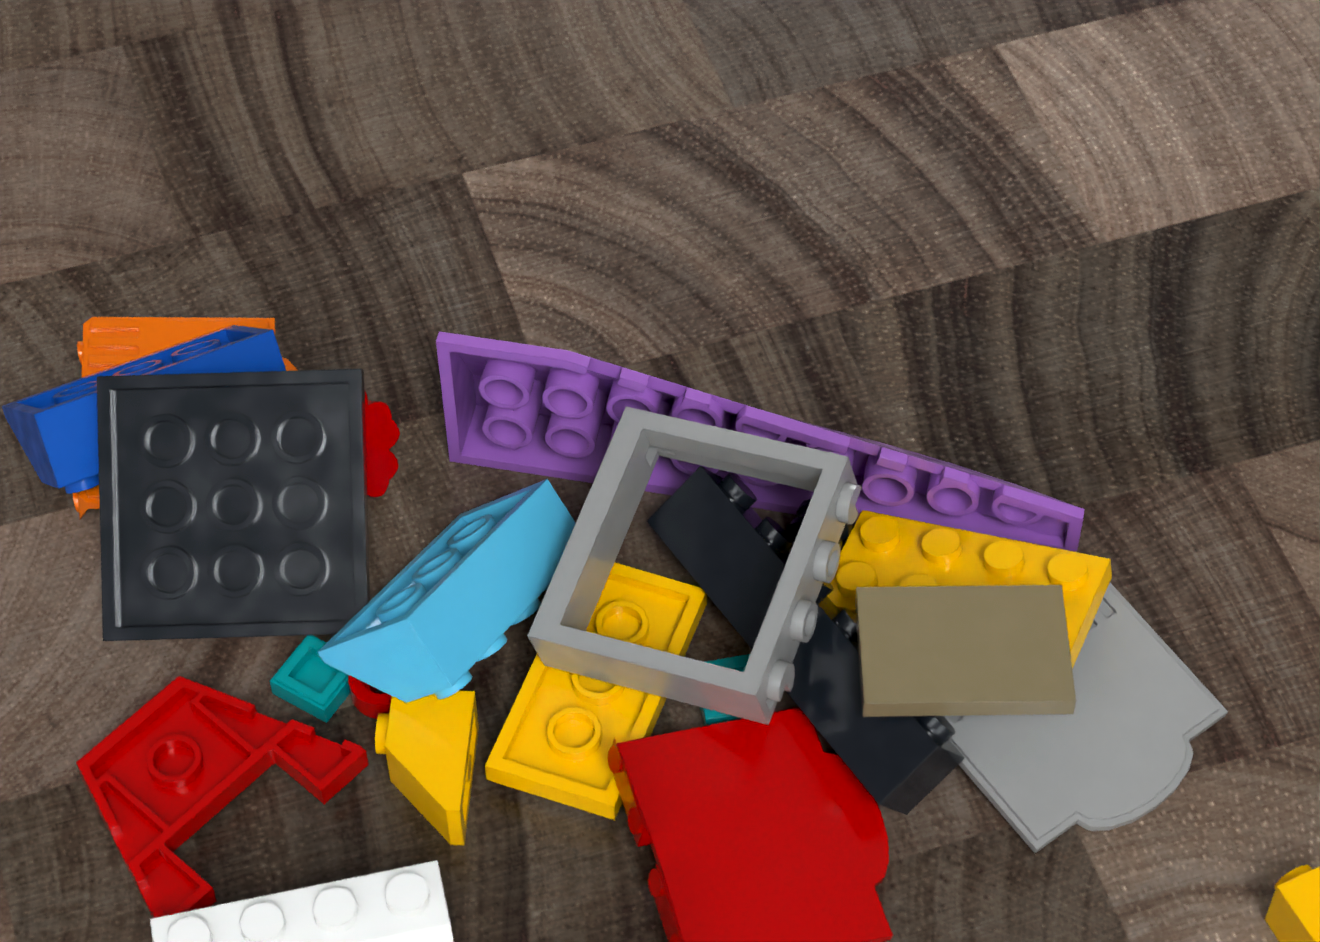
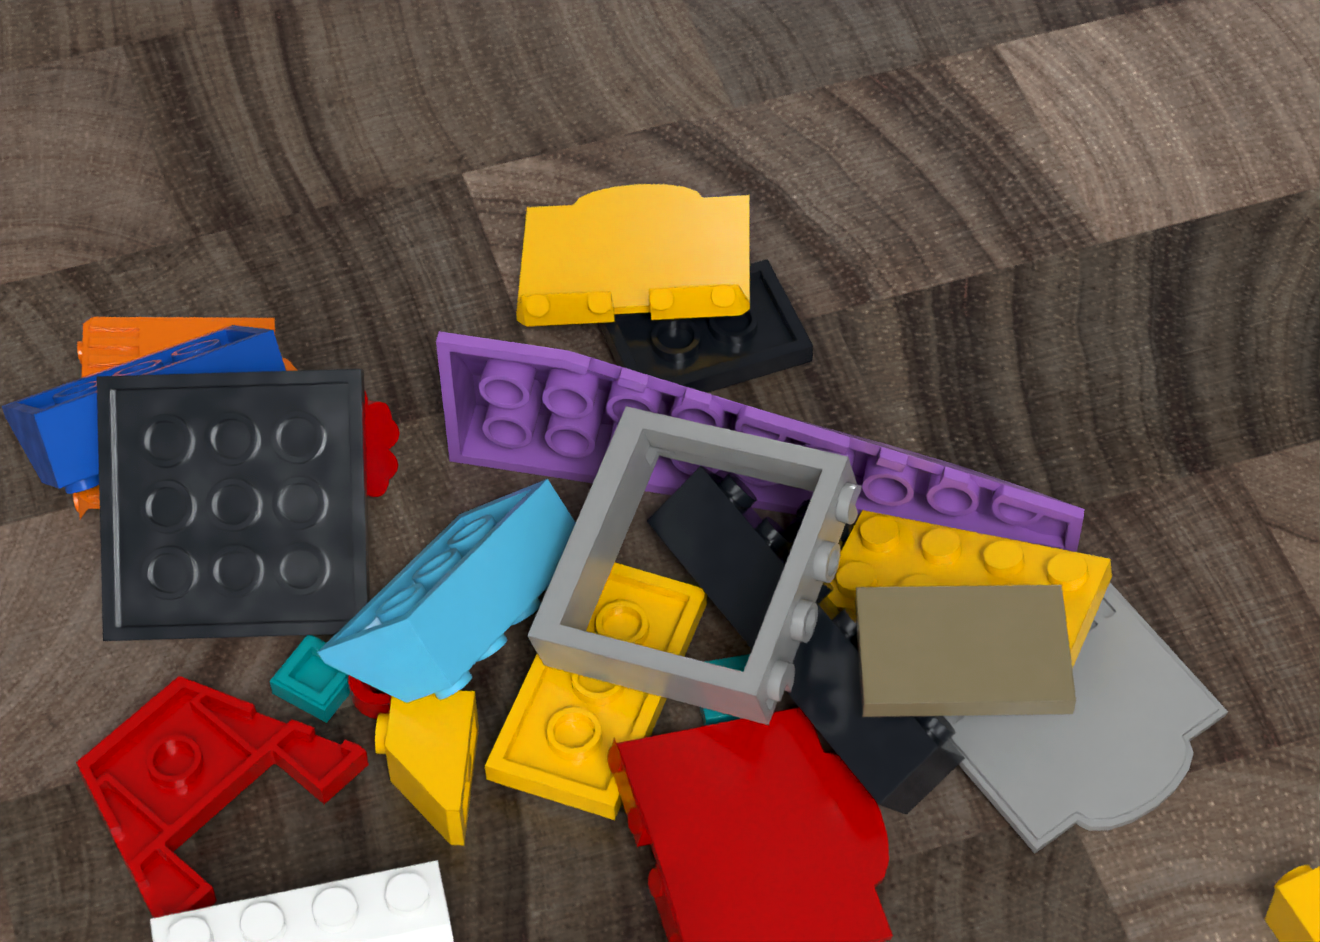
none -> yellow piece [516,184,750,327]
none -> black plate [598,259,813,393]

